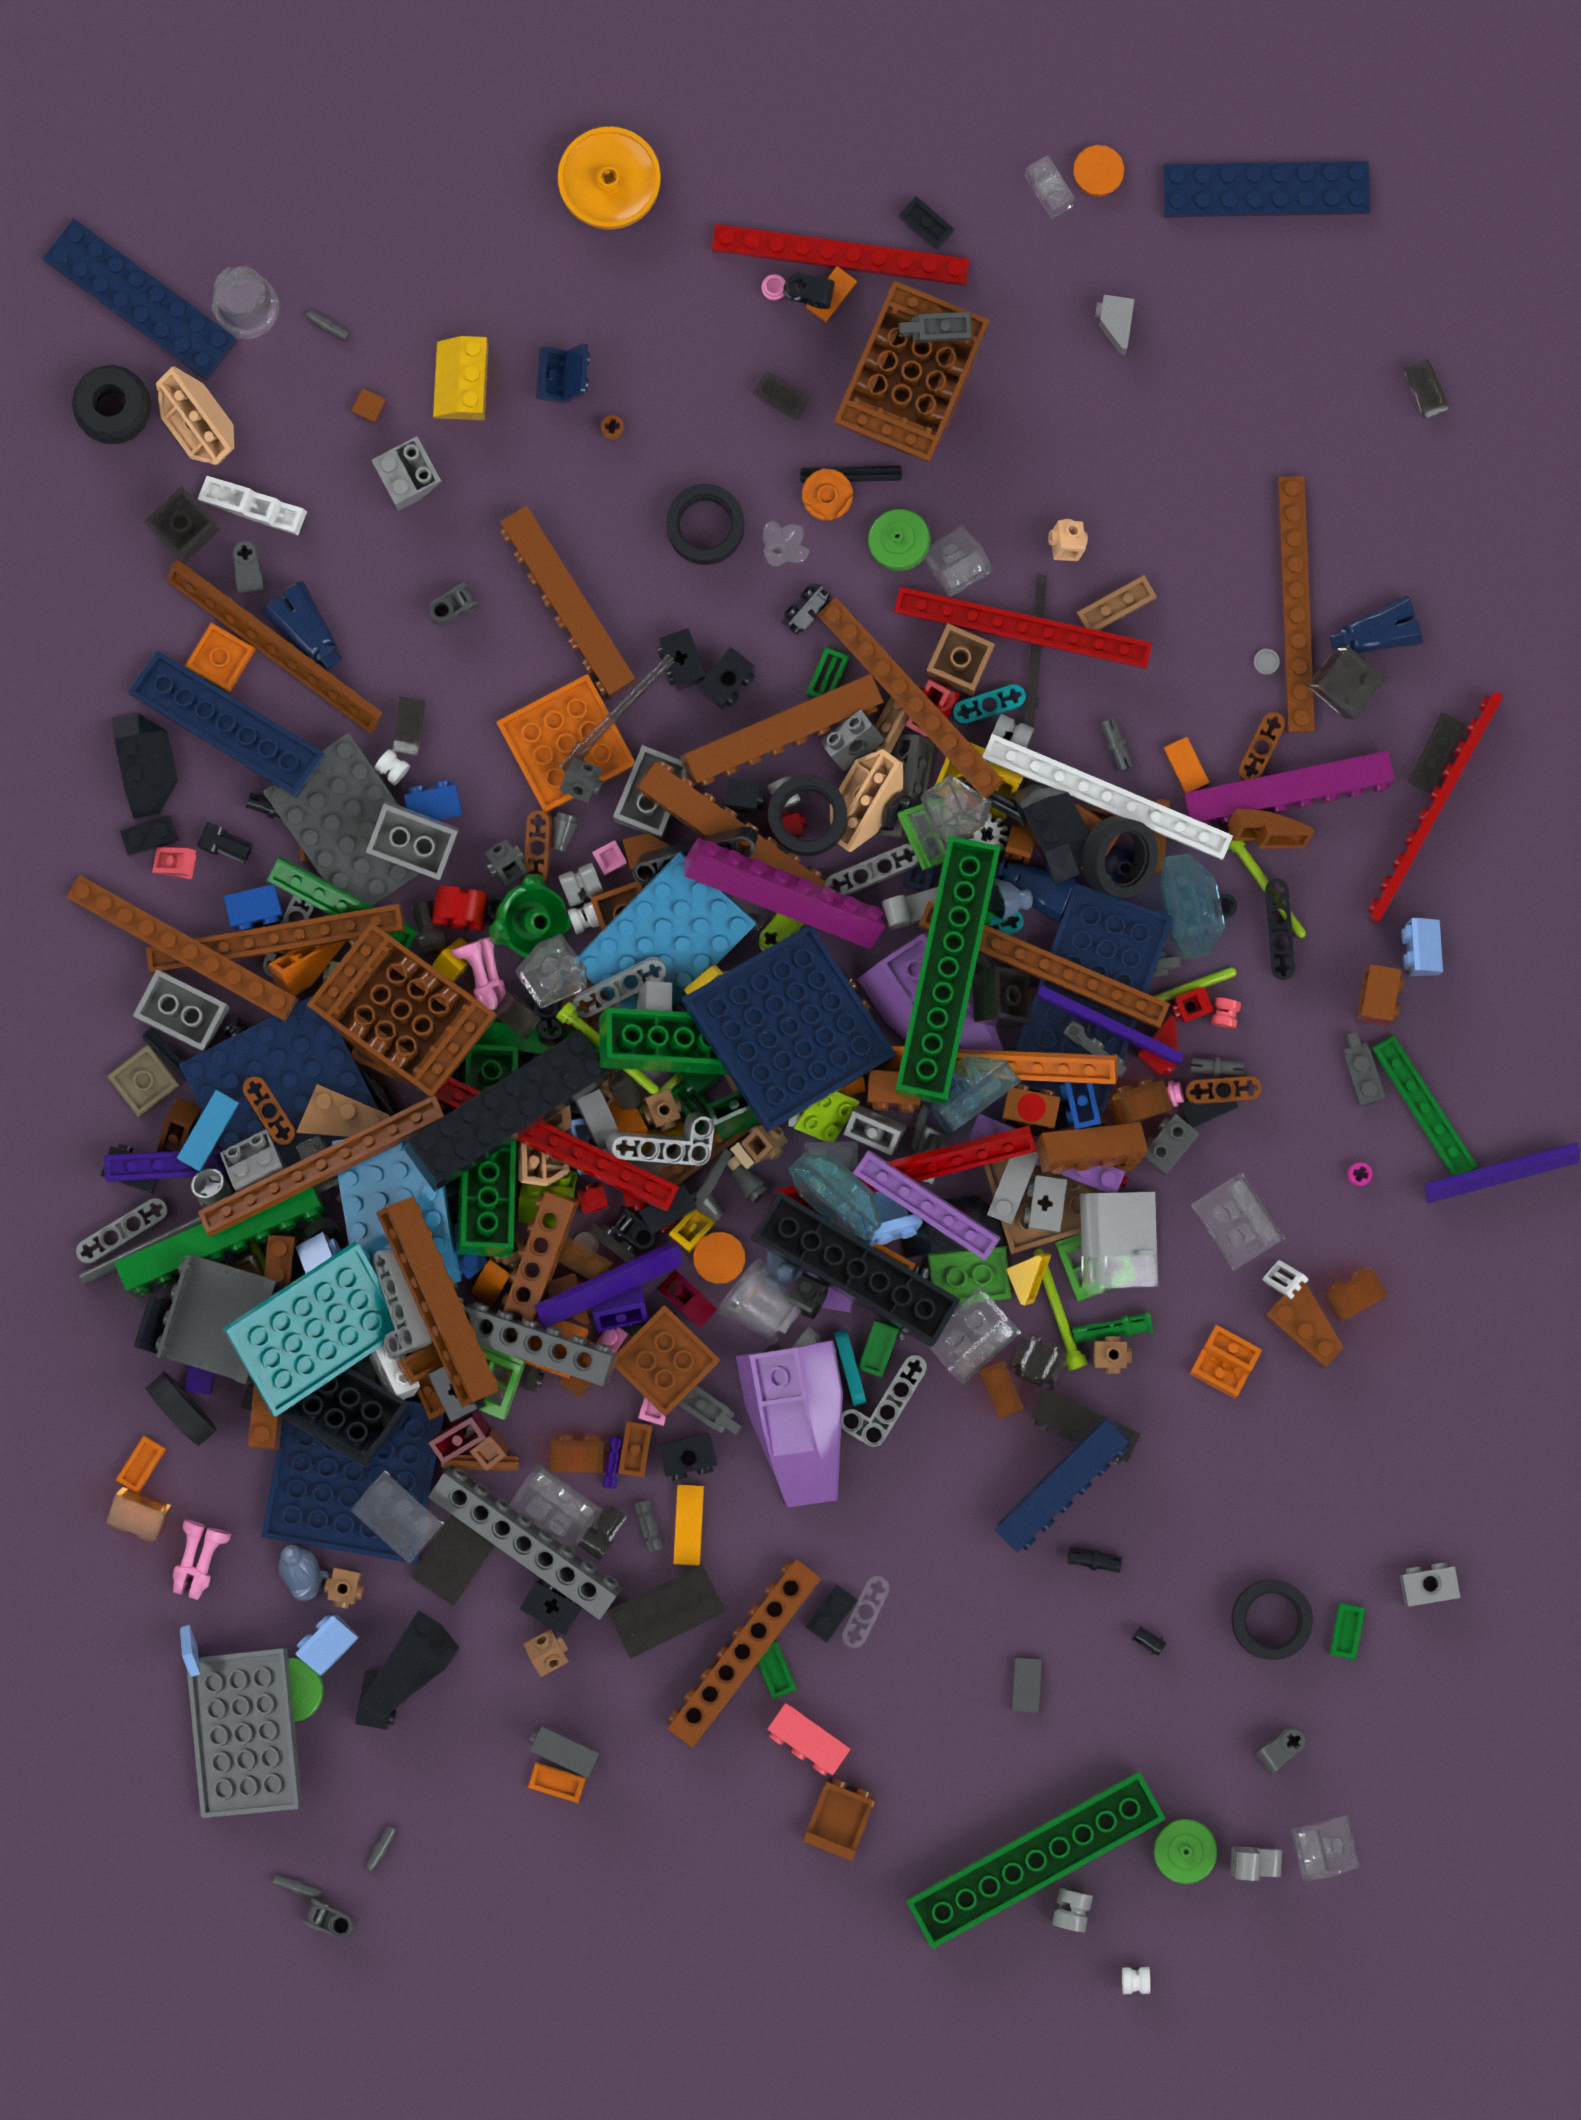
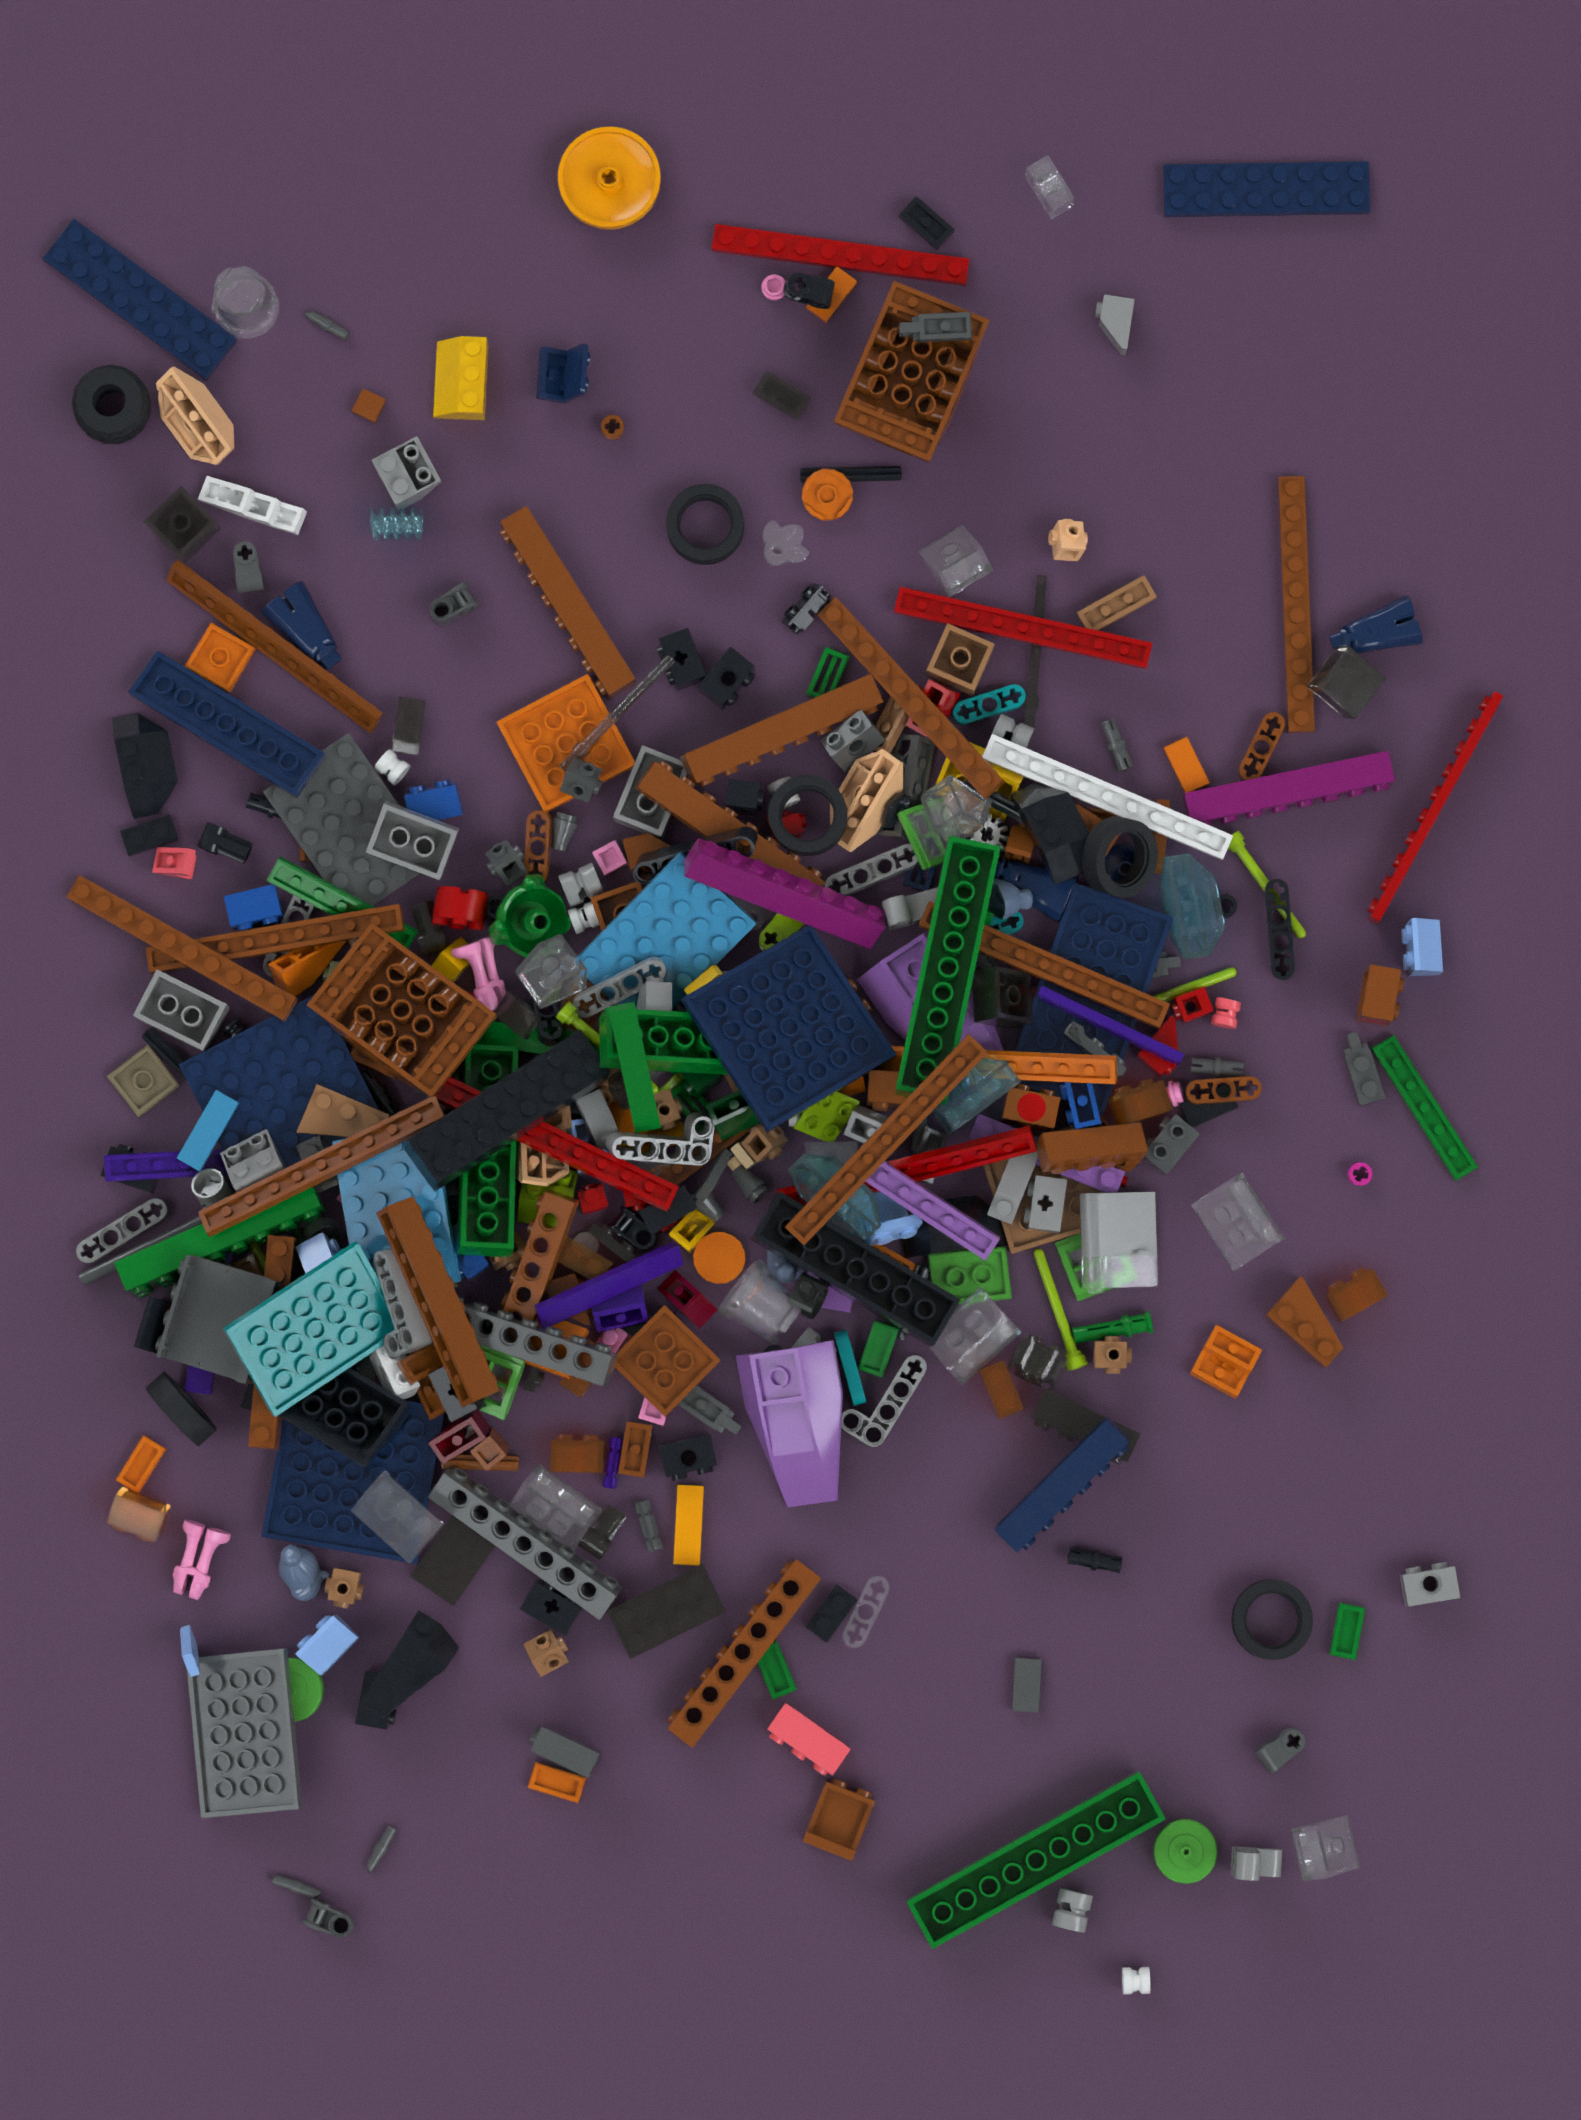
reddish brown slope [157,1097,202,1152] -> none
dark orange beam [243,1077,296,1145] -> none
orange tile [470,1260,511,1308] -> none
bright green wheel [868,509,931,571] -> none
yellow slope [1006,1253,1051,1306] -> none
orange tile [1073,145,1124,197] -> none
black pin [1131,1625,1167,1656] -> none
dark orange slope [1227,808,1315,849] -> none
light grey piece [1253,649,1280,675] -> none
white tile [1262,1260,1309,1299] -> none
clear smoke slope [1403,359,1449,418] -> none
clear smoke tile [1407,712,1465,794] -> none
dark purple tile [1425,1143,1580,1203] -> none
none -> clear light blue piece [370,508,424,541]
none -> green tile [608,1002,661,1133]
none -> dark orange plate [785,1034,988,1245]

